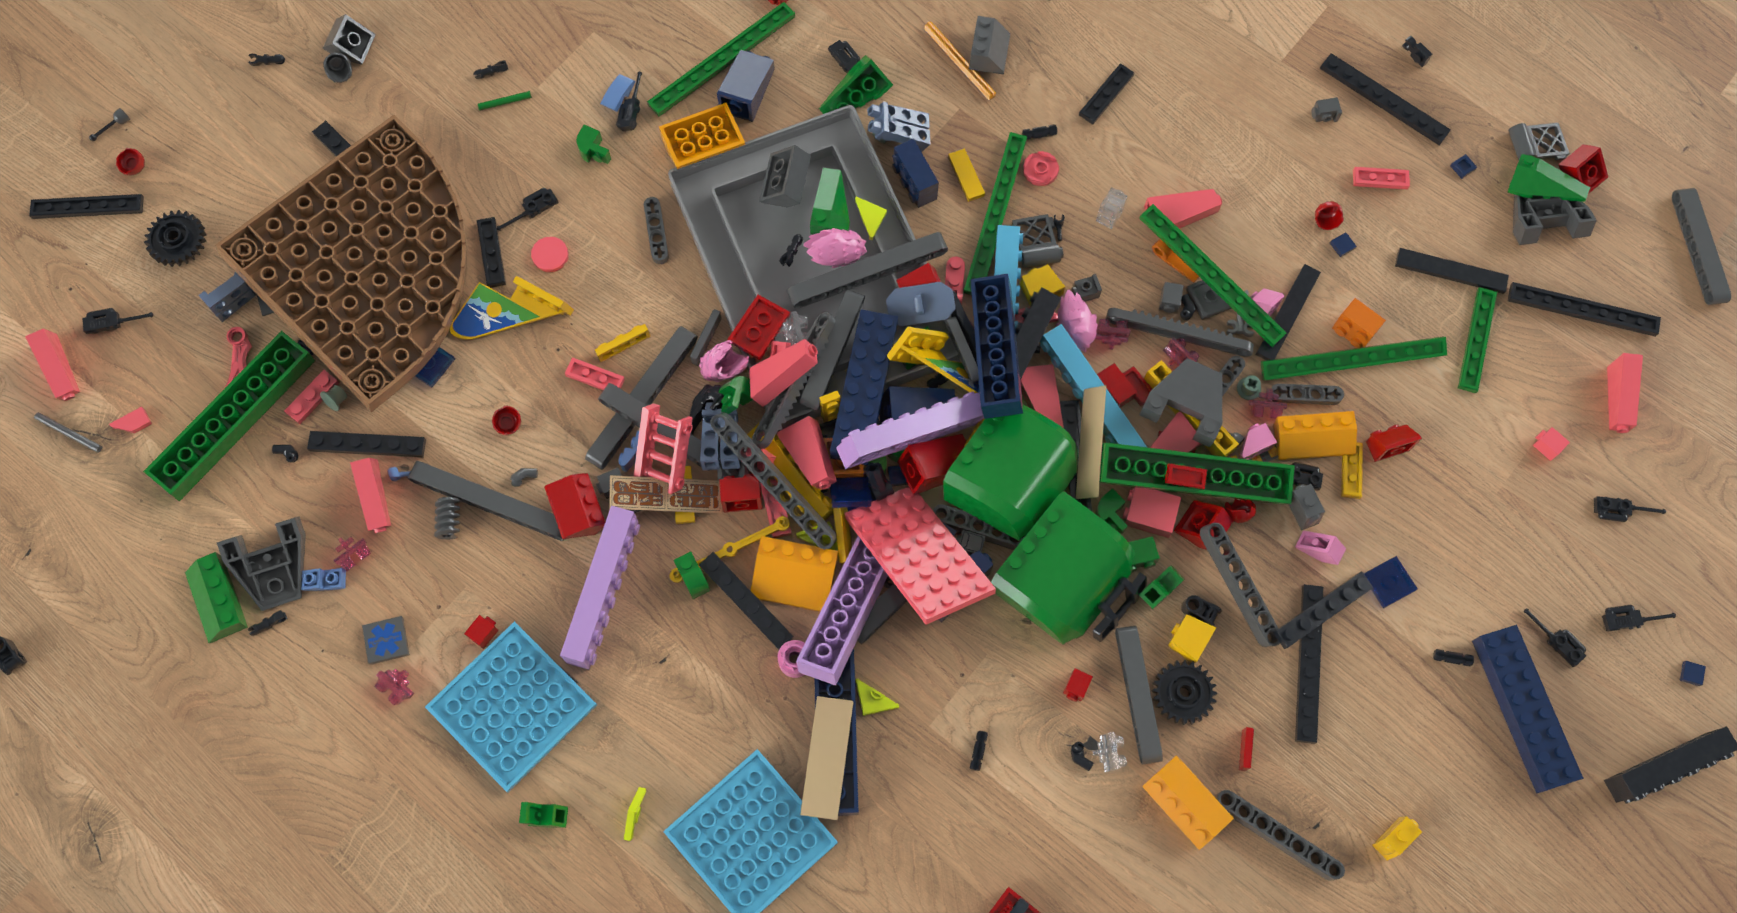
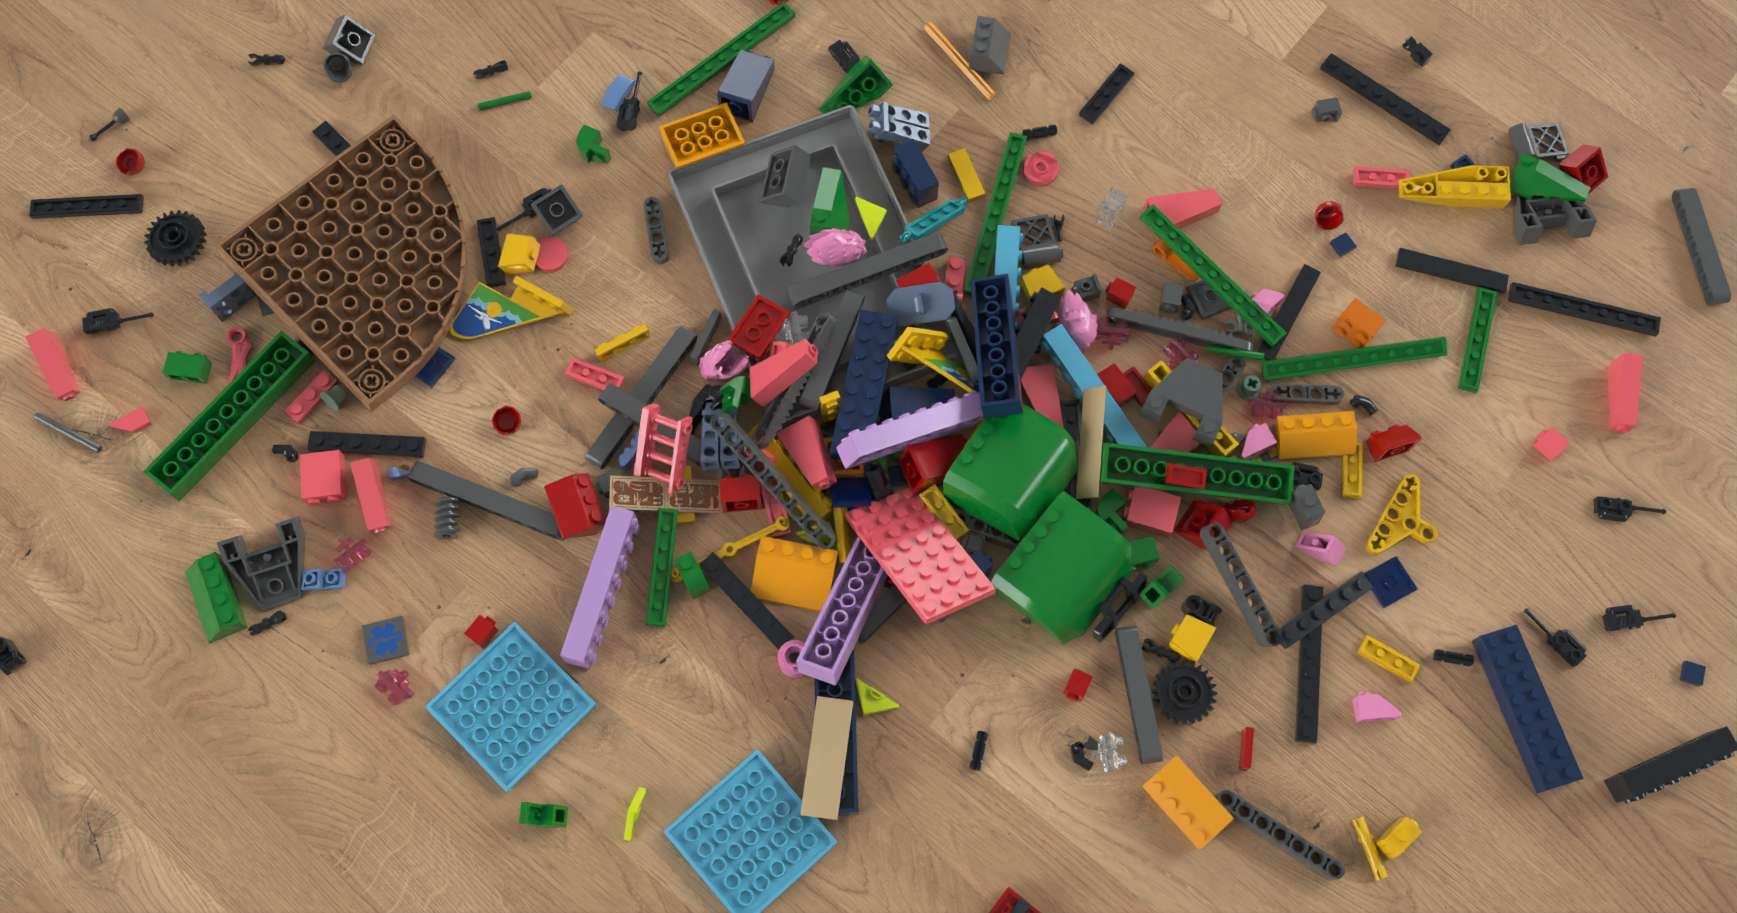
none -> green brick [162,351,212,384]
none -> coral brick [300,450,346,506]
none -> yellow torso [498,234,540,275]
none -> dark grey brick [531,184,583,237]
none -> green tile [645,508,678,627]
none -> teal plate [900,197,969,242]
none -> yellow tile [919,484,969,540]
none -> red brick [1105,277,1136,309]
none -> black piece [1142,638,1180,663]
none -> green bar [1207,345,1265,361]
none -> black arm [1350,395,1378,416]
none -> yellow pin [1351,816,1388,881]
none -> bright pink slope [1352,691,1402,723]
none -> yellow tile [1356,635,1421,683]
none -> yellow beam [1365,474,1438,555]
none -> yellow wedge [1398,165,1511,209]

